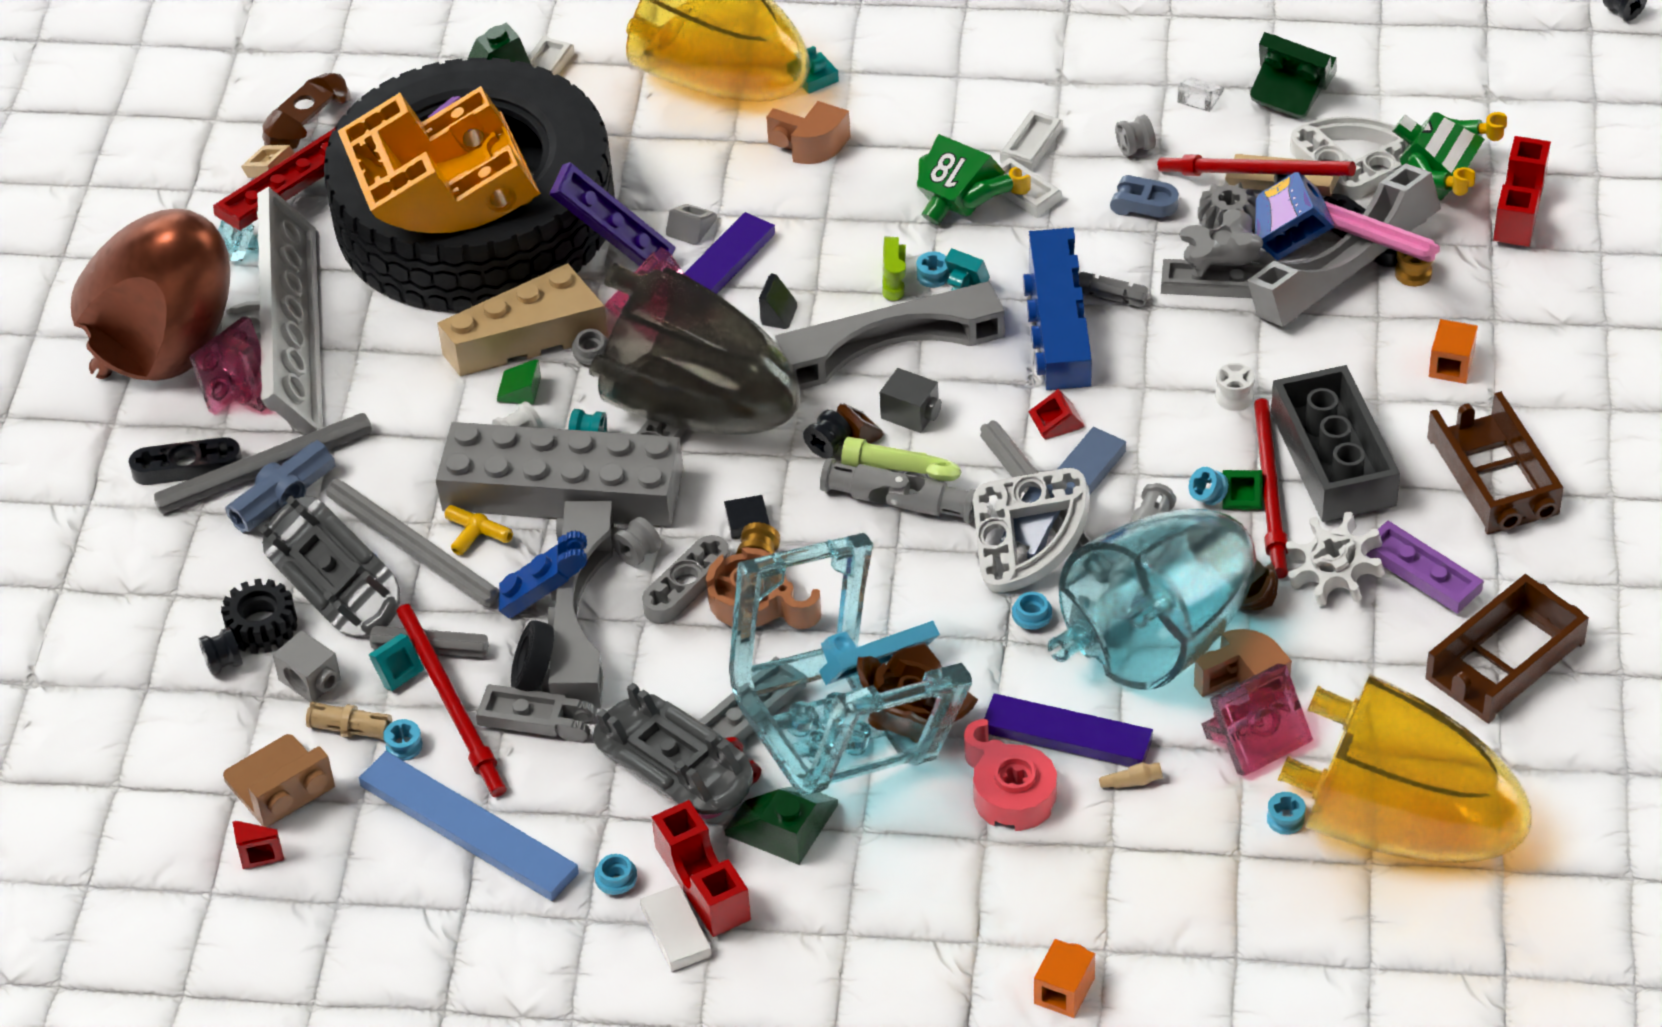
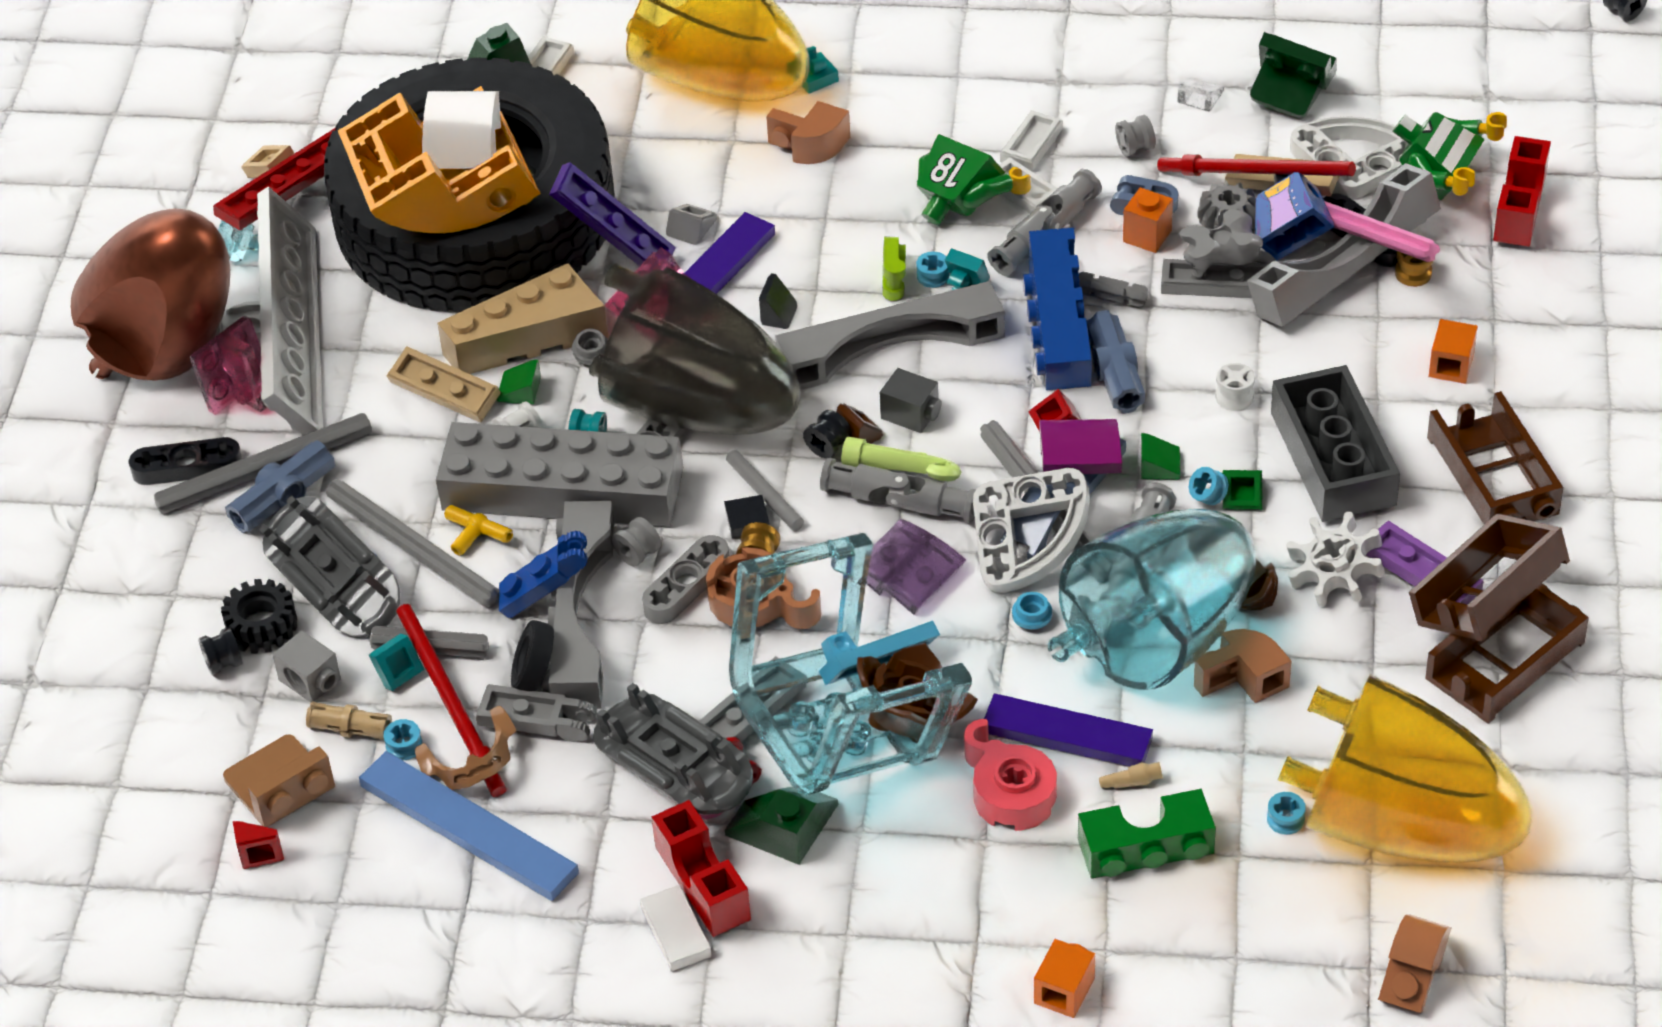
reddish brown piece [262,73,351,149] -> none
medium azure plate [594,854,637,895] -> none
clear pink bracket [1201,663,1314,776] -> none
red bar [1254,398,1288,579] -> none
none -> tan tile [386,346,501,423]
none -> medium nougat helmet [415,706,516,790]
none -> white slope [422,91,501,169]
none -> light grey bar [726,450,804,531]
none -> clear purple slope [850,519,966,615]
none -> light grey piece [987,168,1102,276]
none -> magenta slope [1039,419,1122,474]
none -> green arch [1078,788,1216,879]
none -> sand blue piece [1086,310,1145,413]
none -> orange brick [1123,187,1173,253]
none -> green slope [1141,433,1180,479]
none -> nougat brick [1378,914,1452,1013]
none -> reddish brown door [1408,514,1570,642]

